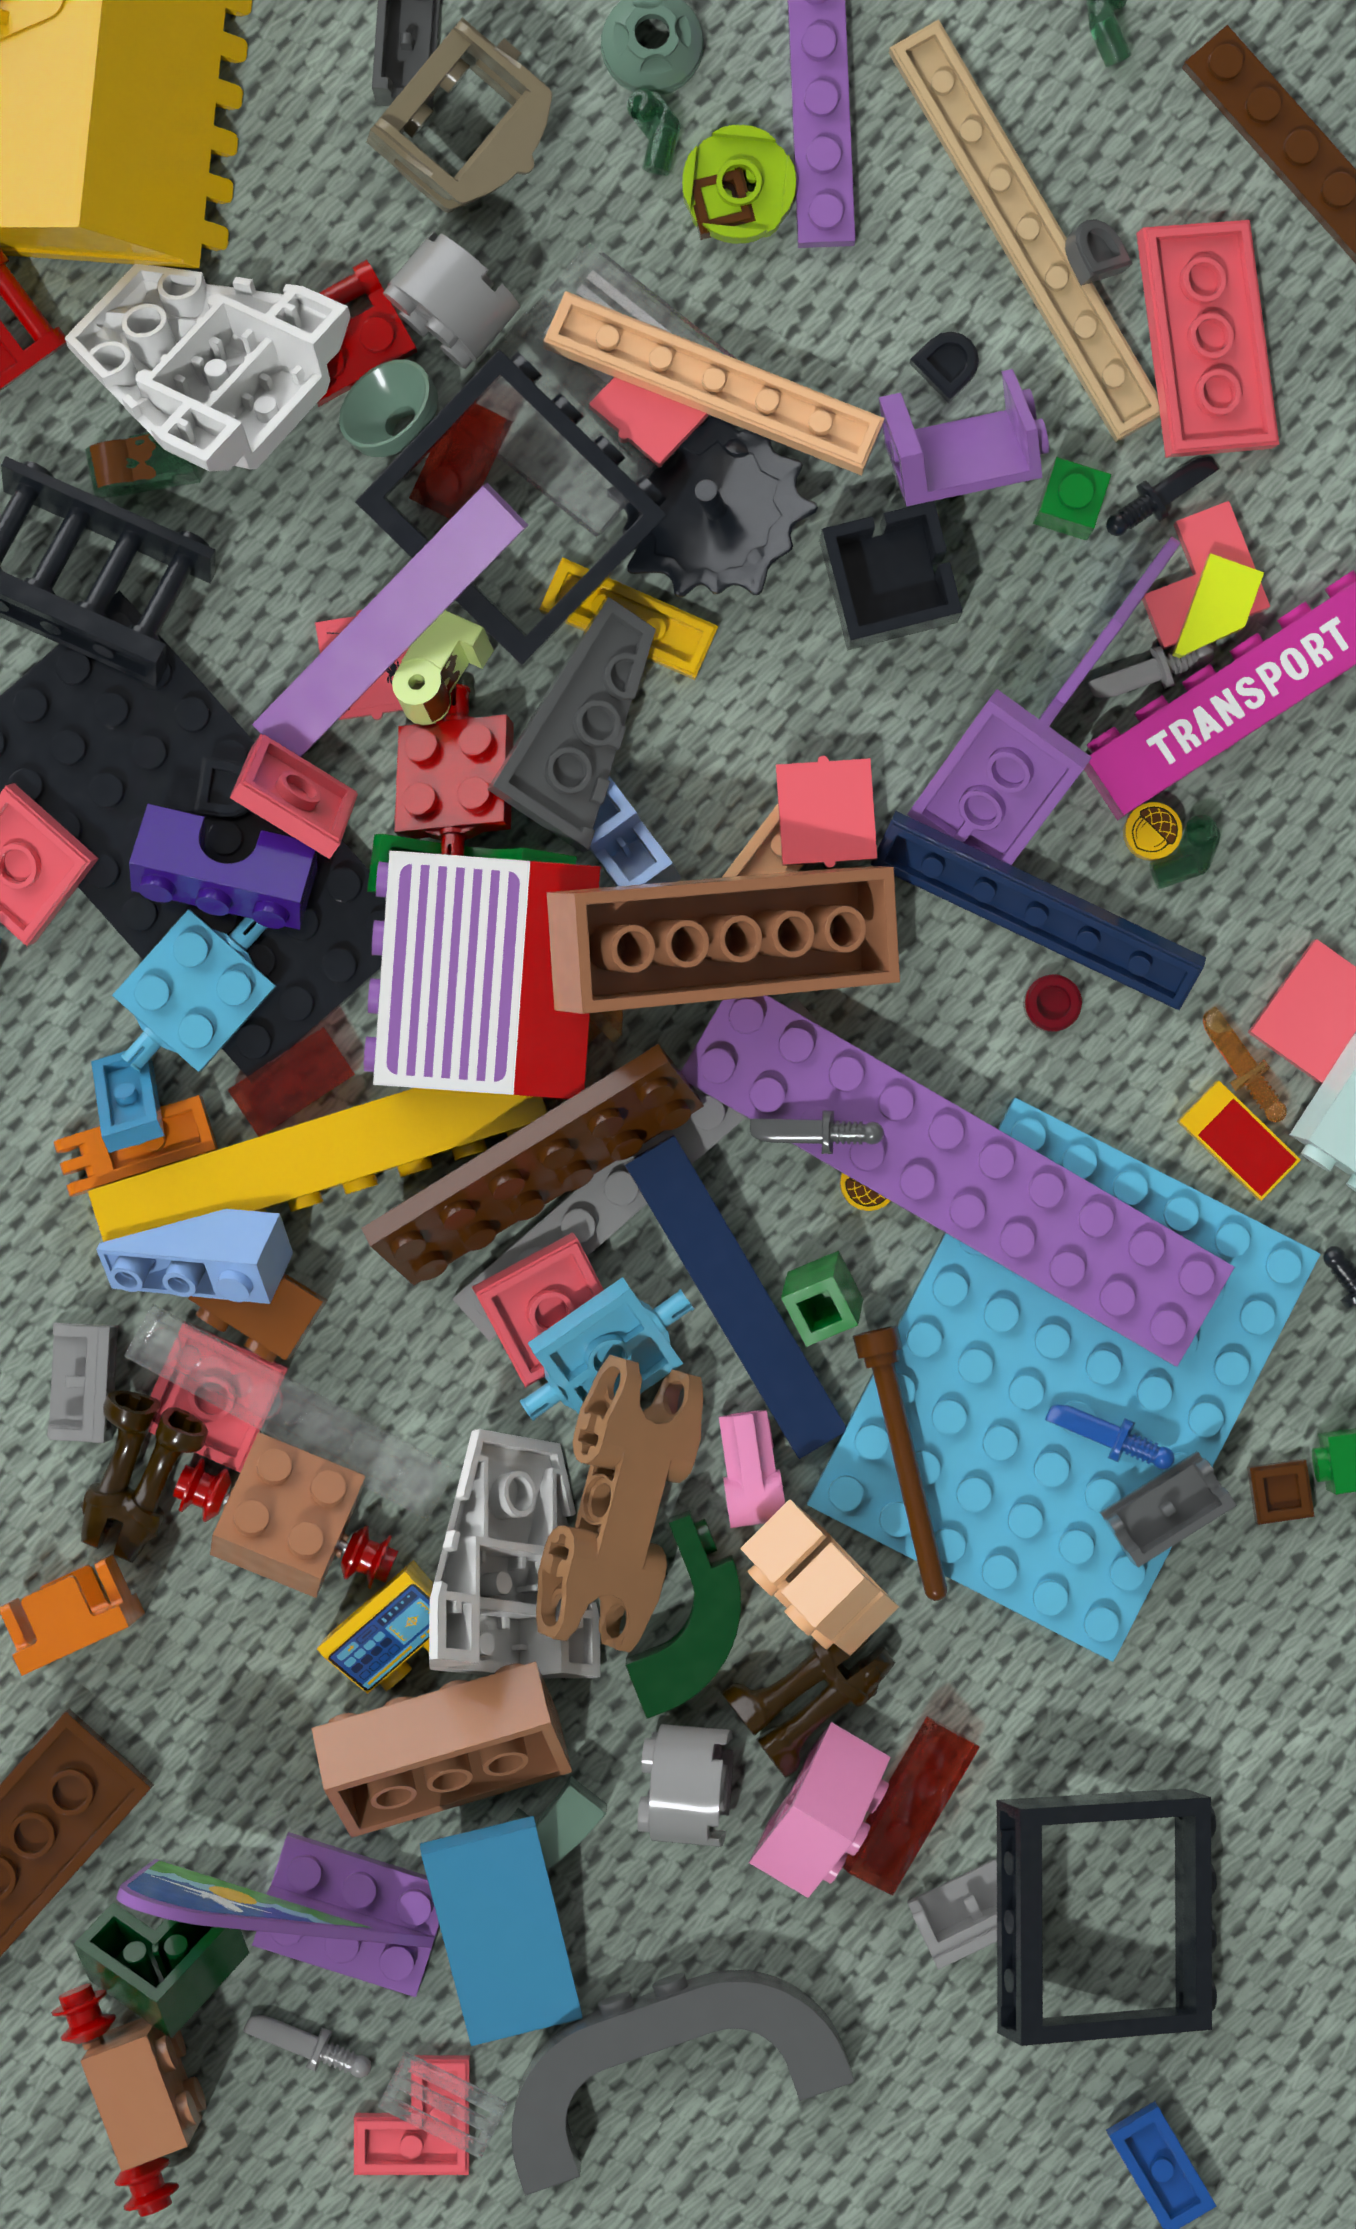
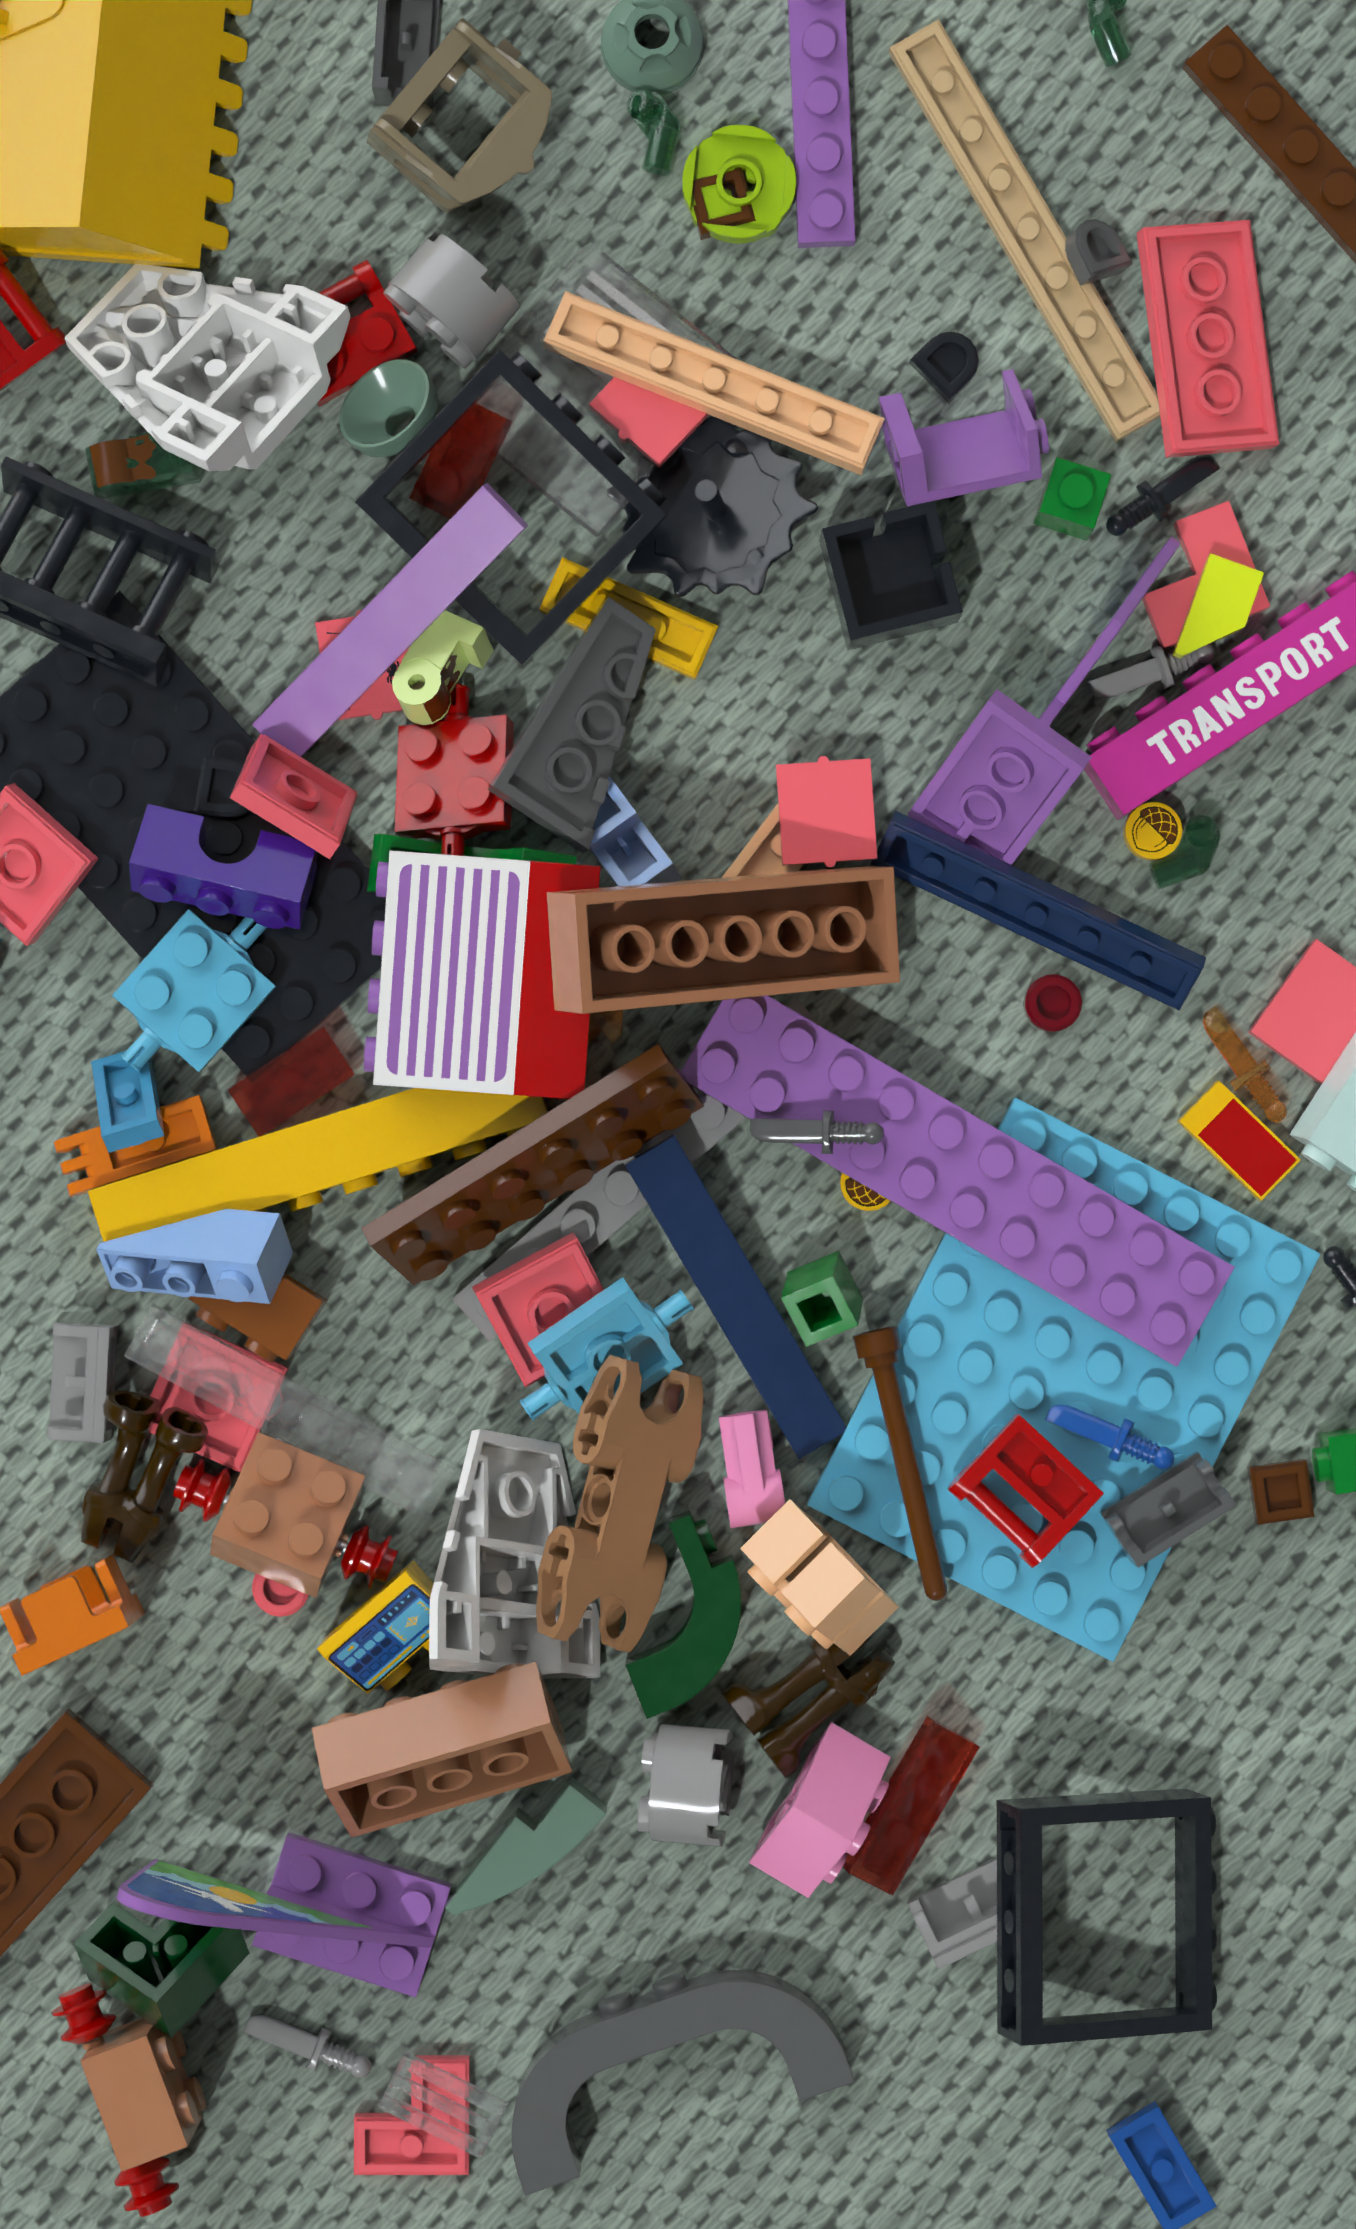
dark azure tile [420,1816,583,2046] -> none
none -> coral tile [252,1574,309,1617]
none -> red plate [947,1413,1104,1568]

